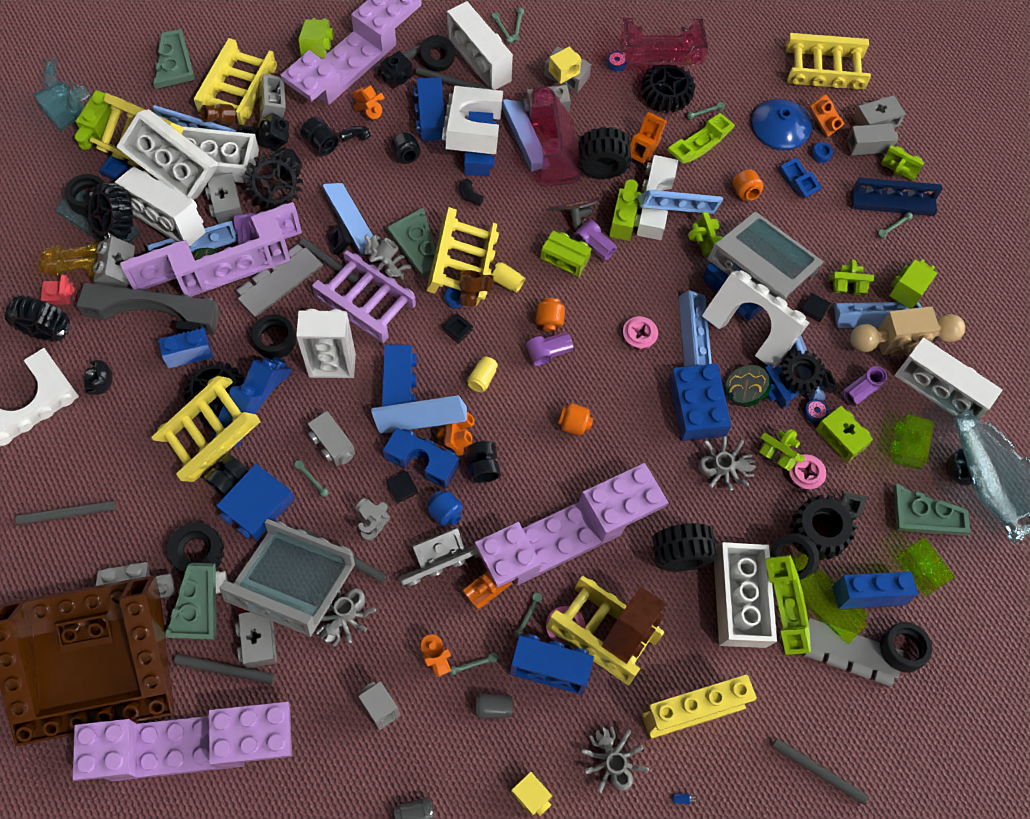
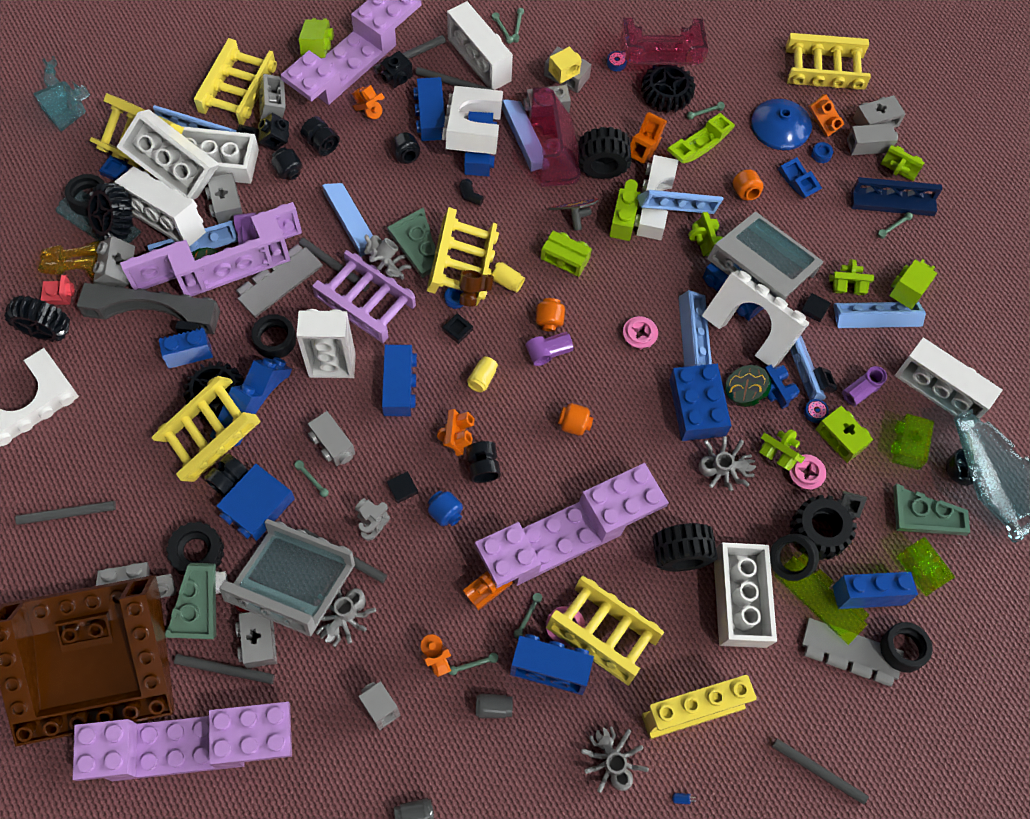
lime brick [75,90,112,150] -> none
black hair [85,360,113,395] -> none
sand green wing [153,29,196,89] -> none
reddish brown piece [200,104,236,126] -> none
black gear [244,152,303,210] -> none
black tile [328,224,351,255] -> none
black arm [339,126,371,142] -> none
light blue slope [371,395,467,434] -> none
blue arch [383,428,459,489] -> none
light grey bracket [398,527,480,586] -> none
black tyre [420,35,456,72] -> none
light yellow brick [511,772,552,816] -> none
medium lavender piece [573,220,617,261] -> none
copper brick [601,587,666,664] -> none
lime slope [765,555,811,655] -> none
black tyre [781,350,825,395] -> none
tan brick [850,306,965,356] -> none

